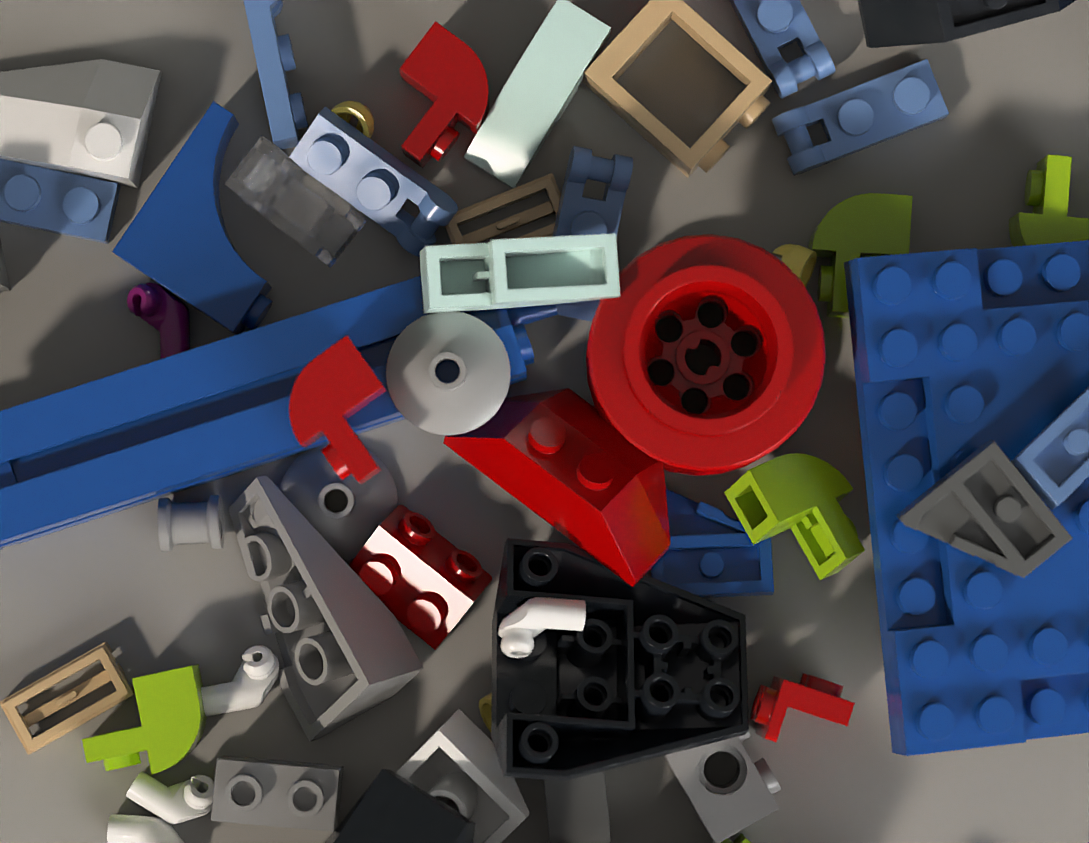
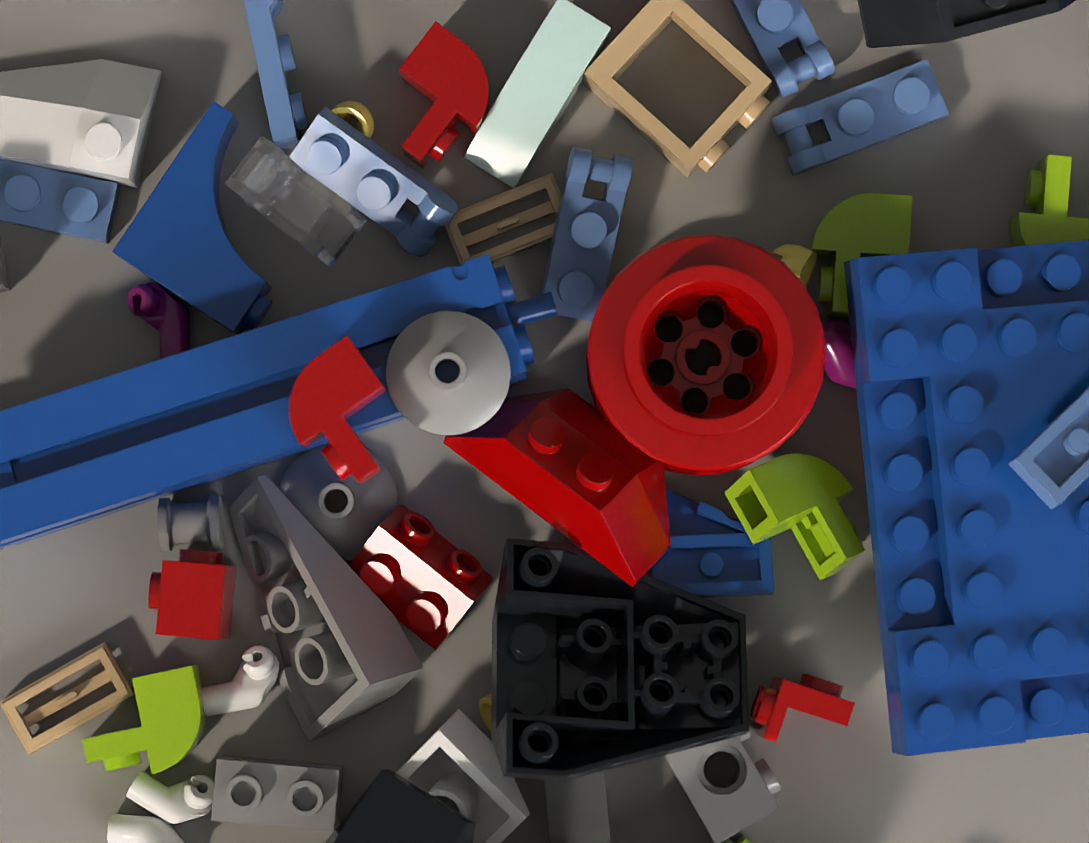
light aqua slope [419,234,620,314] -> none
white arm [498,597,586,658] -> none
dark grey wing [896,439,1073,578] -> none
none -> red brick [148,549,237,640]
none -> magenta arm [822,319,856,389]

